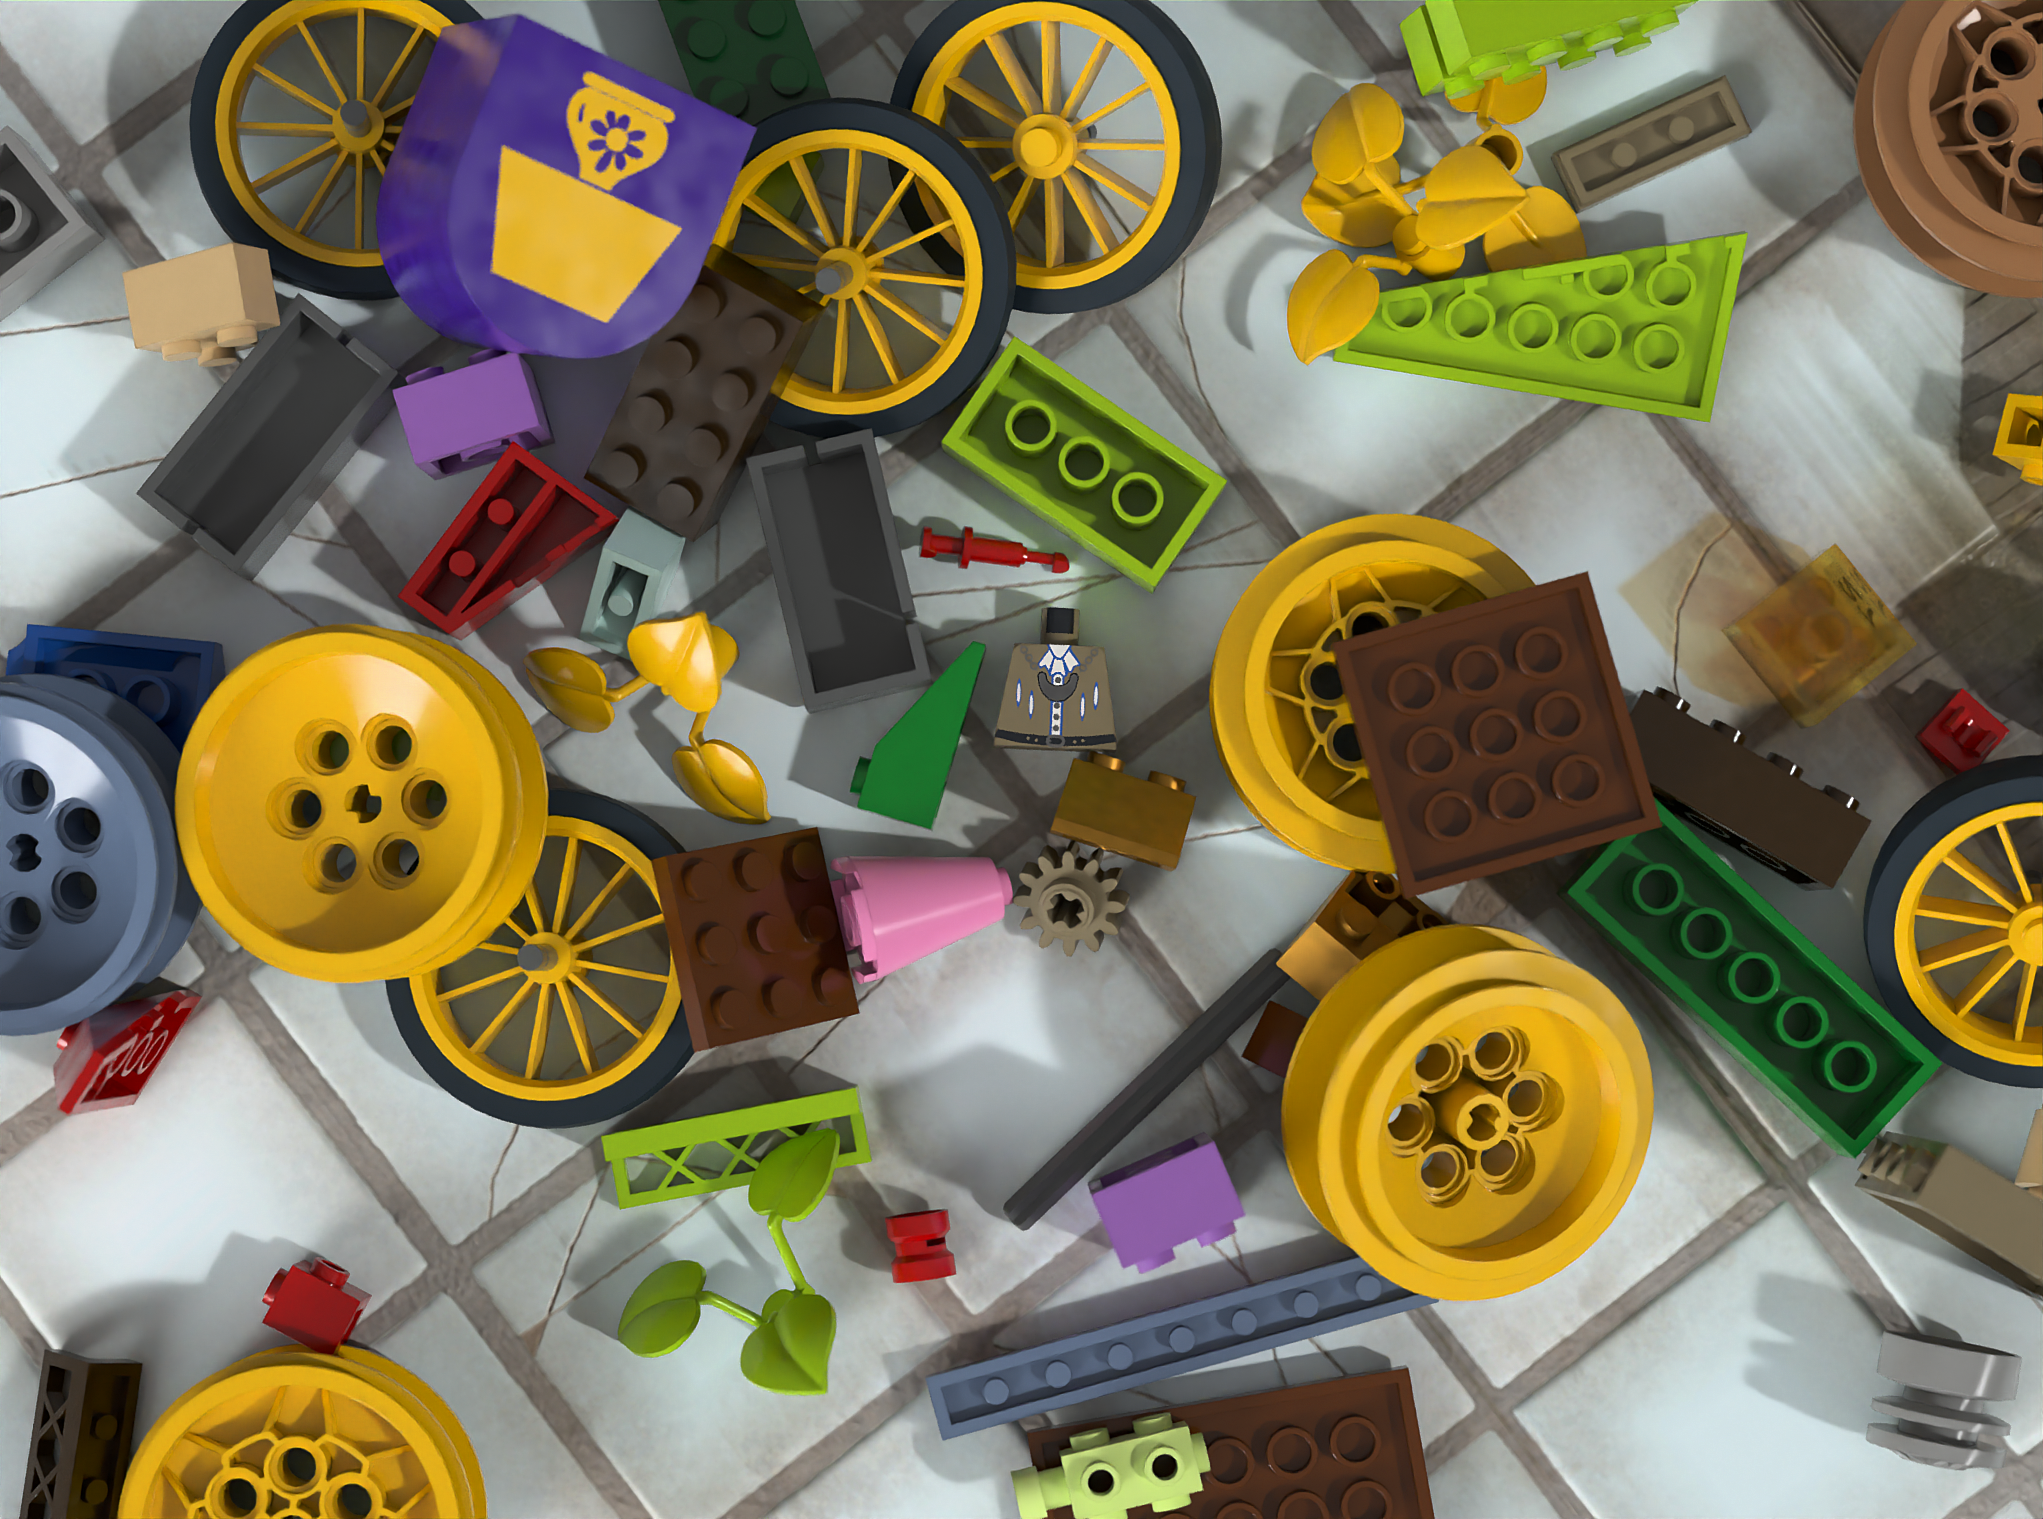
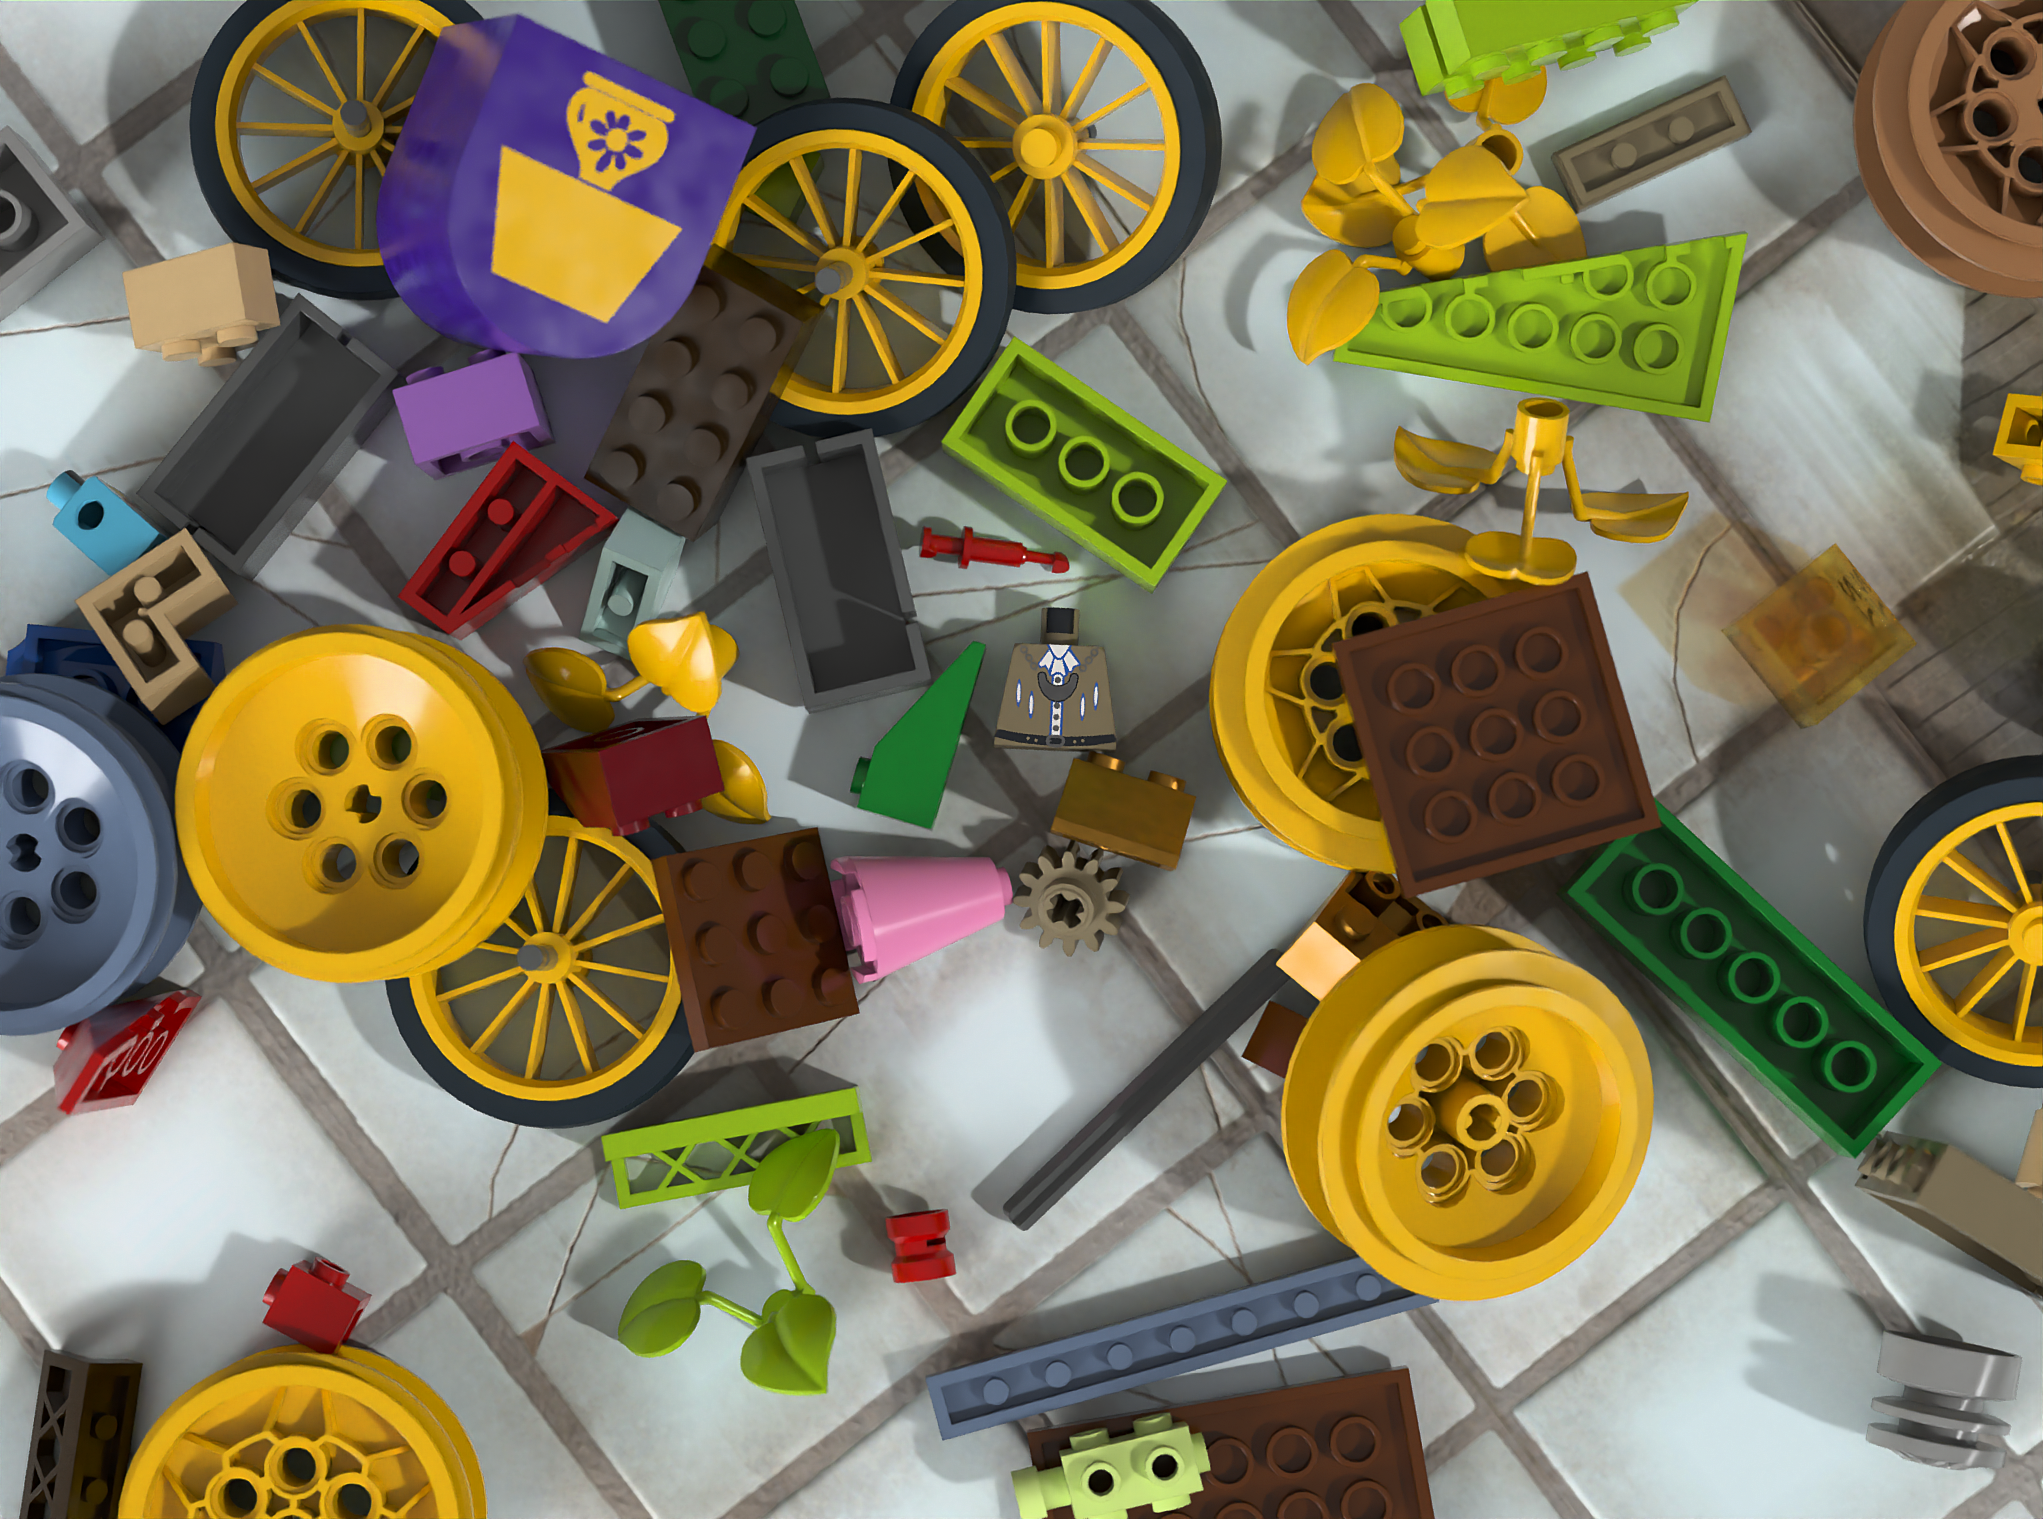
medium lavender brick [1088,1132,1246,1274] -> none
dark brown brick [1624,687,1872,891] -> none
red tile [1914,688,2010,775] -> none
none -> medium azure torso [46,470,174,577]
none -> tan brick [75,528,238,725]
none -> dark red slope [541,715,725,837]
none -> yellow plant [1394,397,1689,585]

